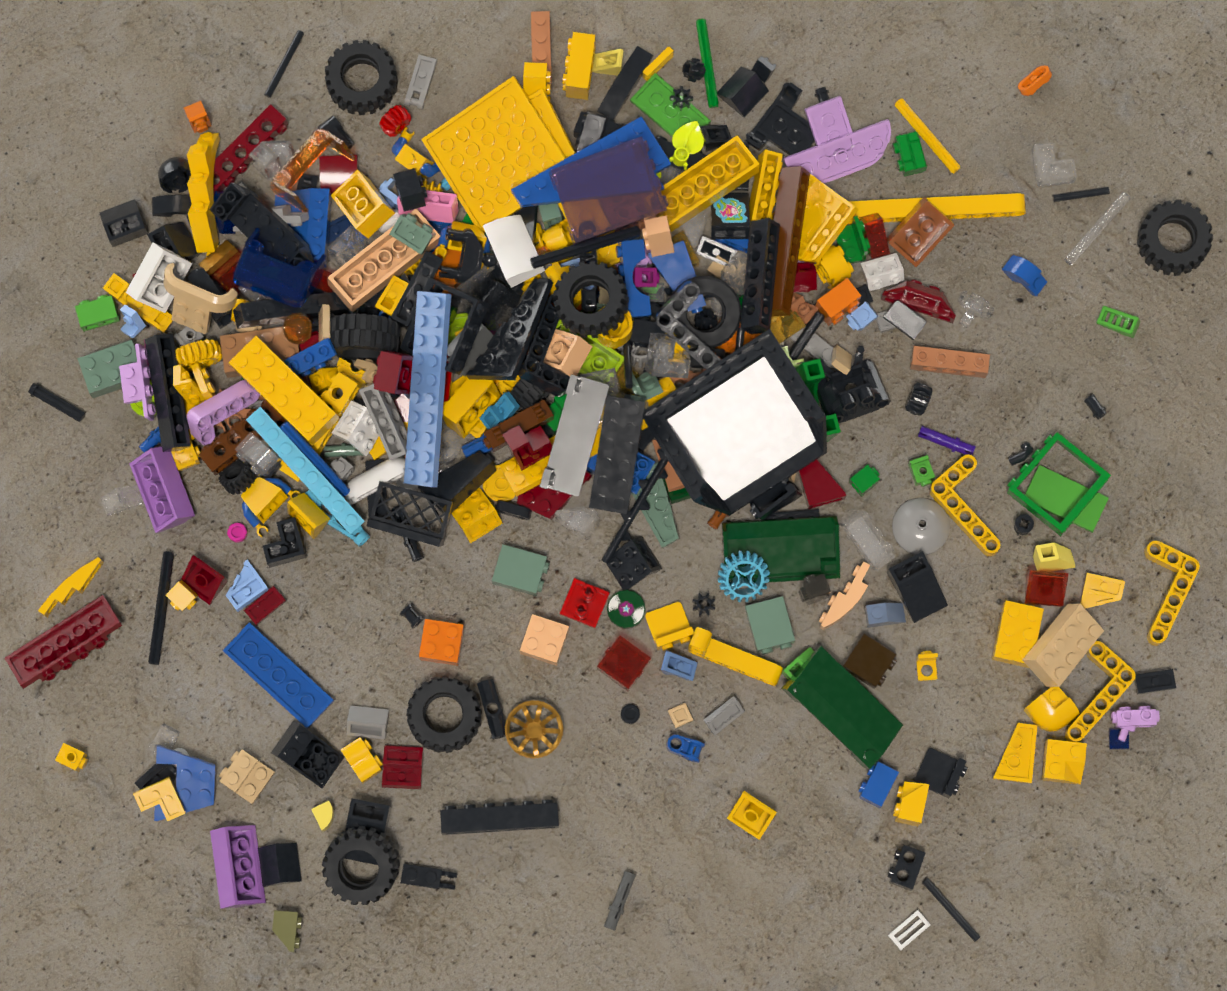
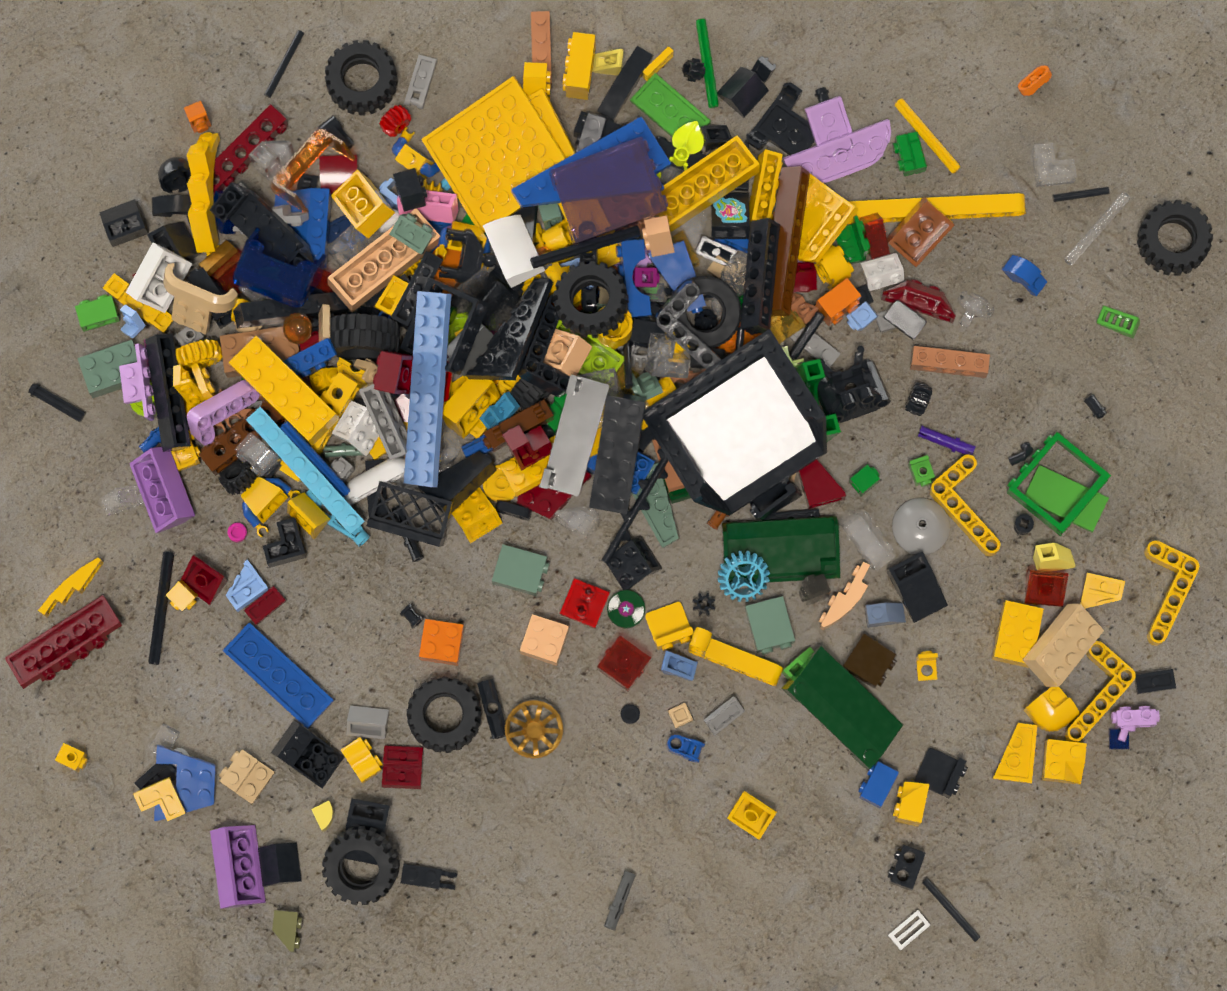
black brick [440,800,559,835] -> none
black gear [670,86,693,111] -> none
tan tile [831,345,852,375] -> none

